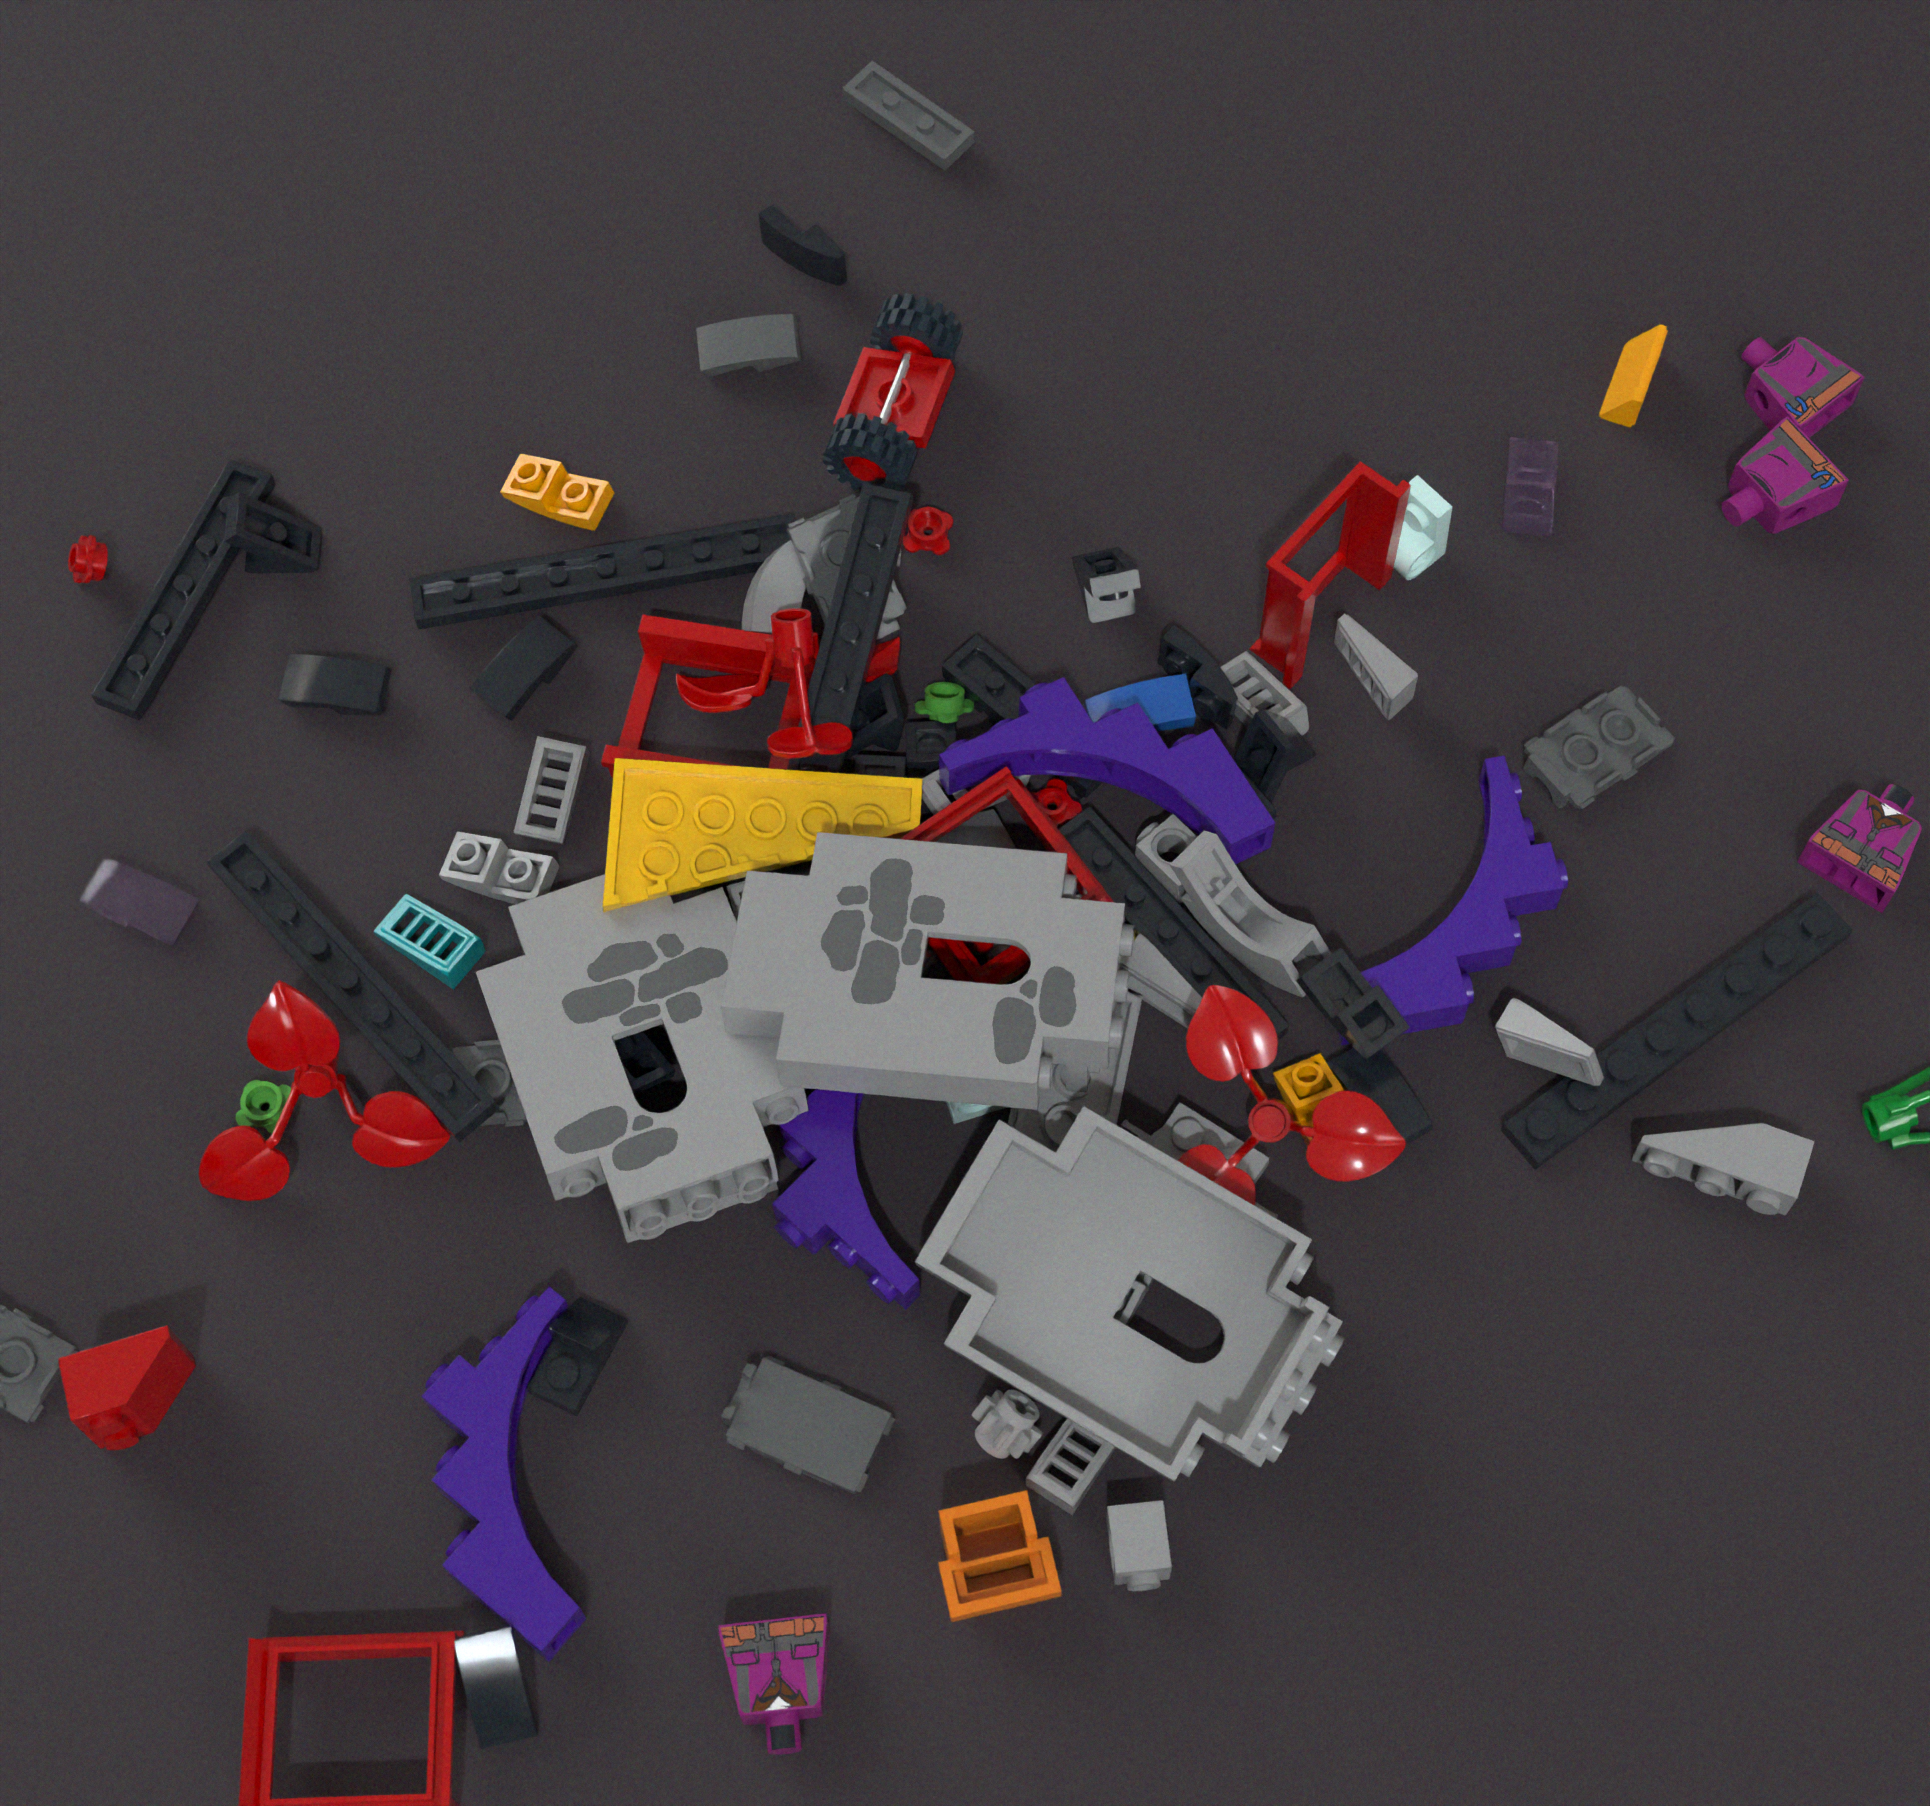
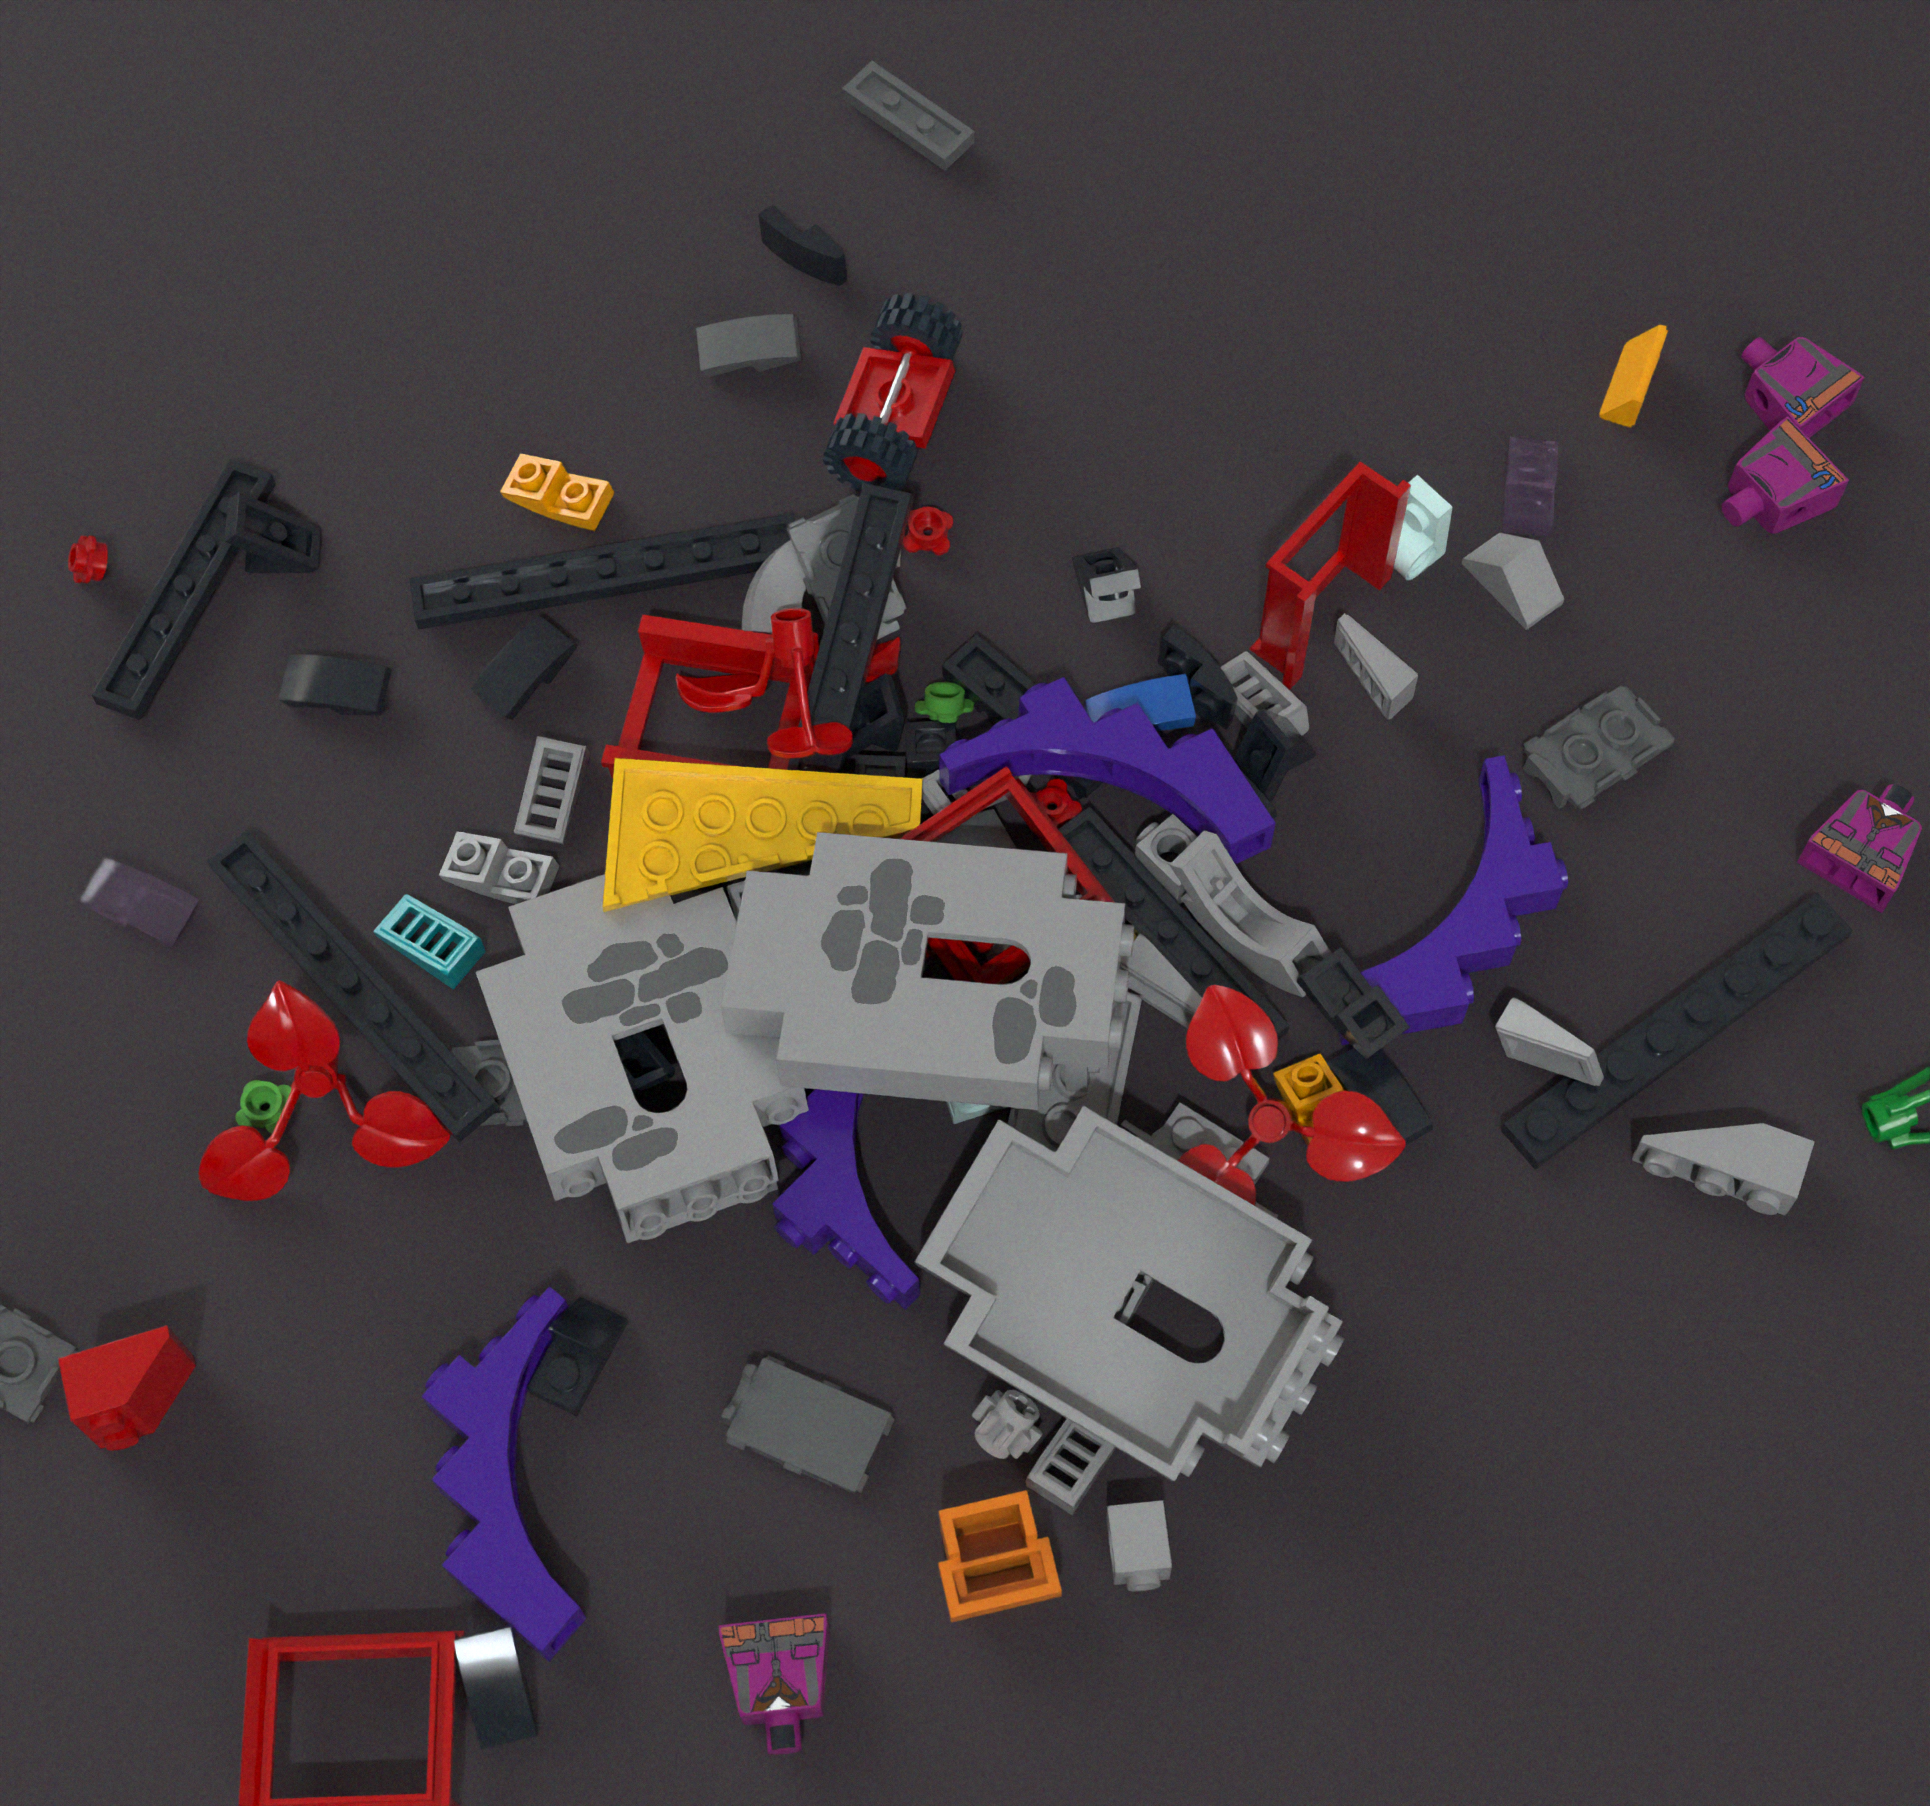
none -> light grey slope [1462,533,1564,630]

